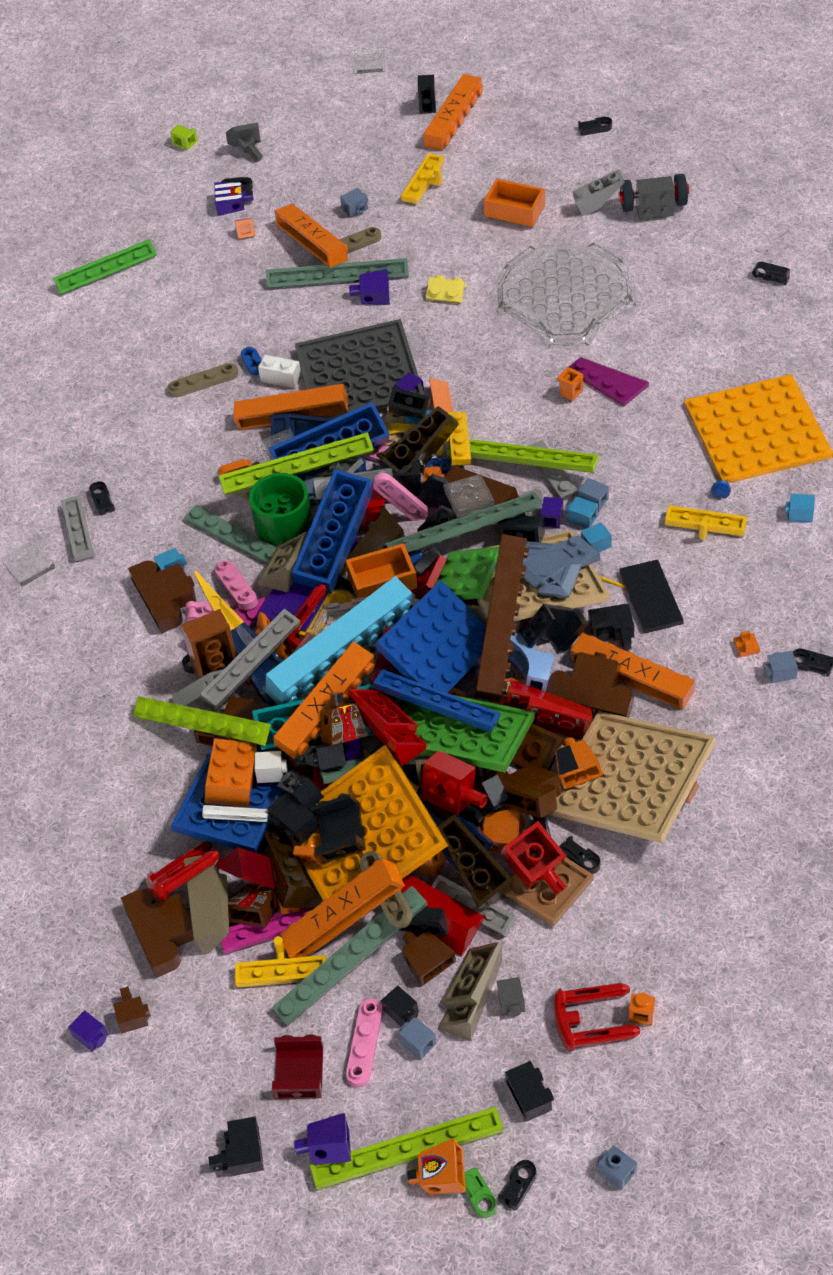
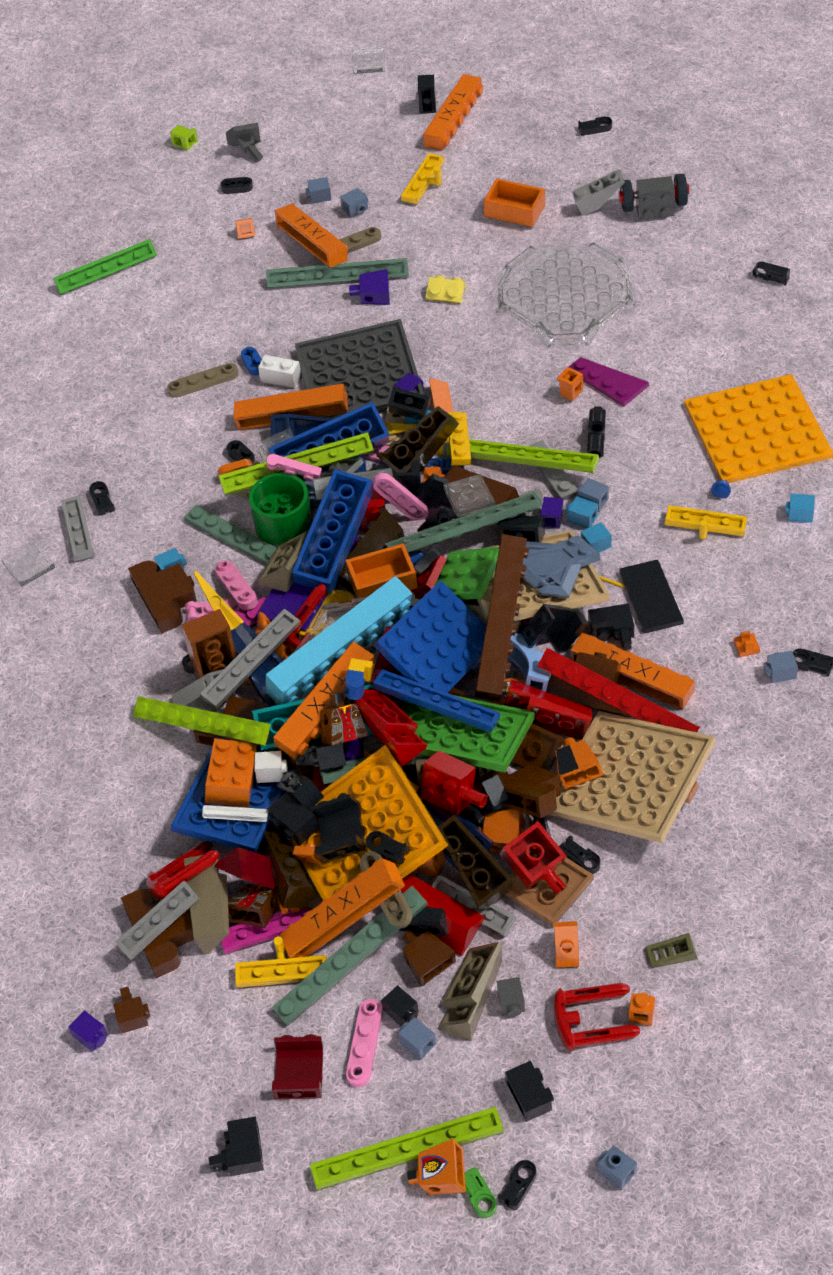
dark purple torso [214,182,254,216] -> none
dark purple torso [294,1113,351,1165] -> none
none -> light grey plate [115,881,200,960]
none -> black beam [226,440,255,463]
none -> bright pink plate [267,454,322,482]
none -> sand blue brick [305,177,332,204]
none -> blue leg [345,658,373,700]
none -> black piece [365,831,410,865]
none -> red plate [537,648,700,733]
none -> orange brick [554,921,579,968]
none -> black piece [587,406,606,458]
none -> olive slope [645,933,698,969]

